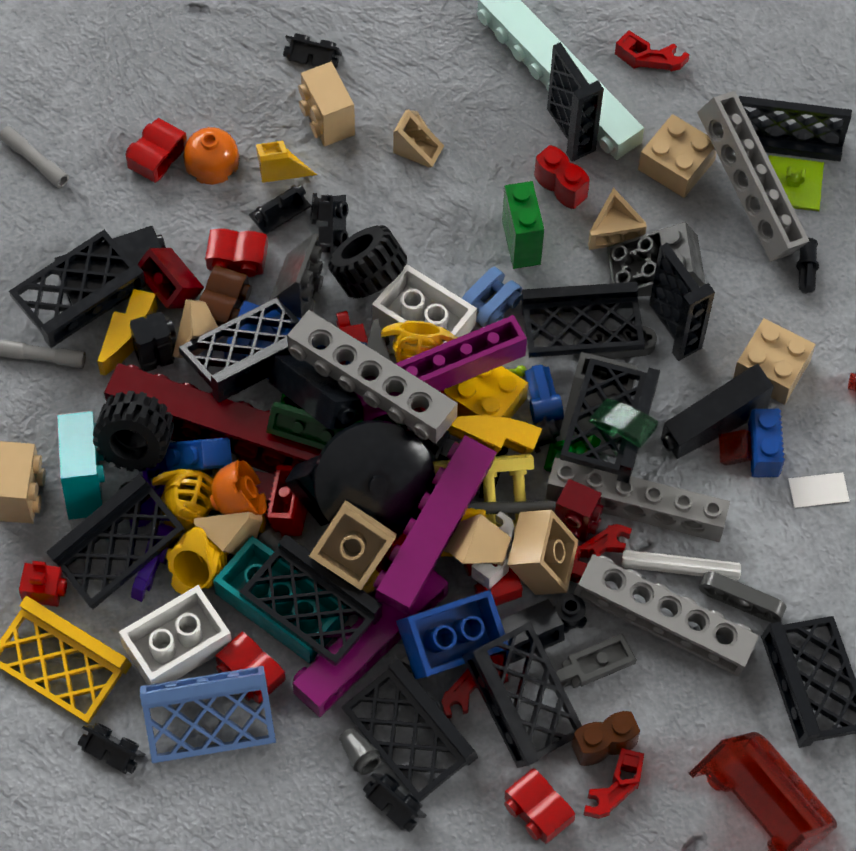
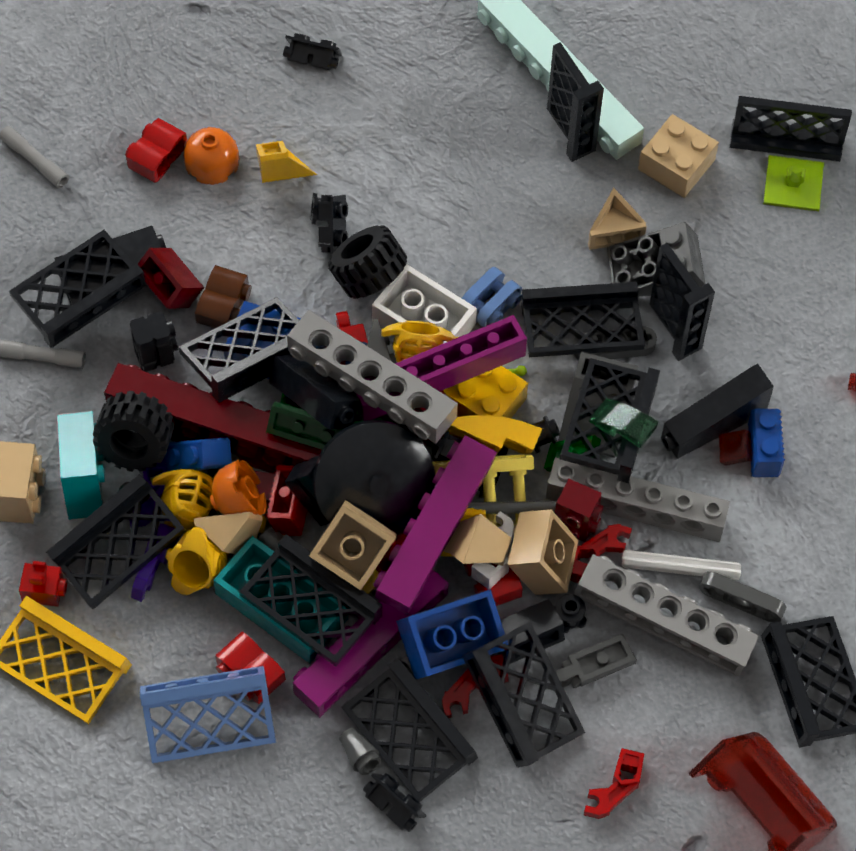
black hinge [78,723,146,774] -> none
yellow slope [97,289,158,376] -> none
white brick [119,585,232,685] -> none
tan slope [173,299,223,358] -> none
red brick [205,228,268,277] -> none
black hinge [249,185,311,234] -> none
dark grey slope [269,233,324,318] -> none
tan brick [298,61,355,147] -> none
tan slope [393,110,444,167] -> none
green brick [502,181,544,269] -> none
red brick [504,768,575,844] -> none
blue piece [524,365,564,424] -> none
red brick [534,145,590,209] -> none
reddish brown brick [572,711,640,766] -> none
red piece [615,30,690,72] -> none
light grey brick [697,91,809,262] -> none
tan brick [733,318,816,405] -> none
white sticker [788,472,850,508] -> none
black axle [796,238,819,294] -> none

